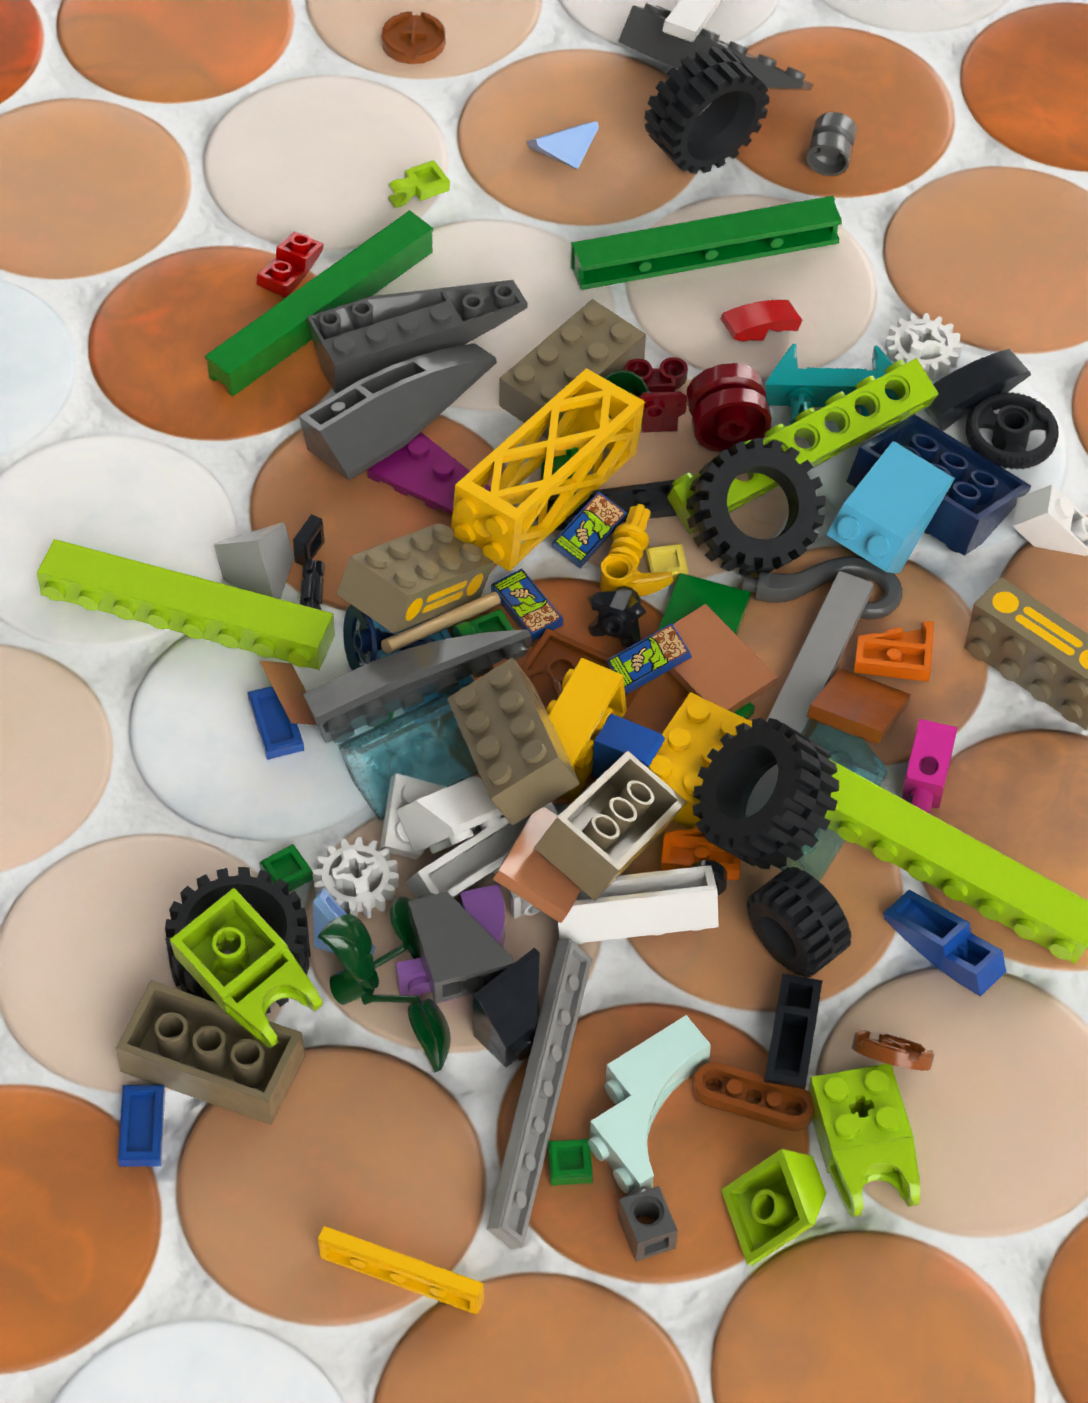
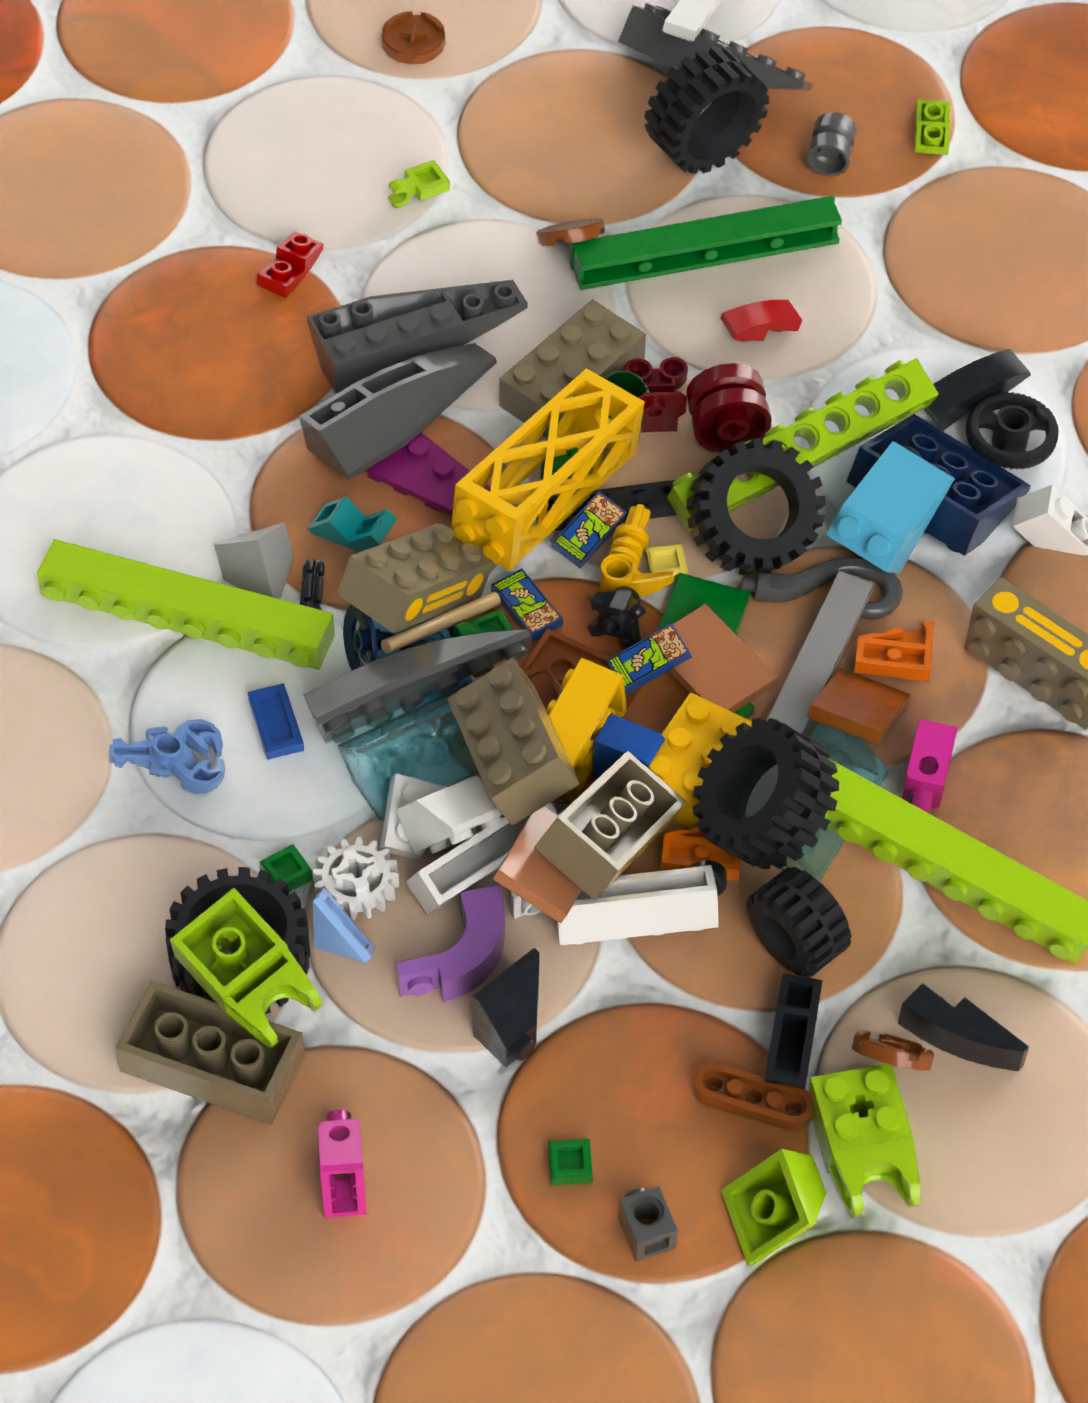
blue tile [118,1085,165,1167] -> none
green tile [205,210,433,397] -> none
nougat sticker [259,660,317,725] -> none
black tile [293,514,325,566] -> none
dark green plant [318,897,451,1073] -> none
yellow tile [318,1226,484,1314] -> none
dark grey slope [408,892,514,1003] -> none
light grey tile [487,938,592,1249] -> none
light blue slope [527,121,599,169] -> none
light aqua arch [588,1015,711,1193] -> none
teal hose [765,344,899,425] -> none
blue slope [883,890,1006,996] -> none
white gear [885,313,962,381] -> none
none -> medium blue animal [109,719,225,794]
none -> teal slope [308,496,397,552]
none -> dark pink torso [318,1109,367,1218]
none -> dark orange tile [536,219,605,246]
none -> black slope [898,983,1029,1071]
none -> lime slope [915,99,951,155]

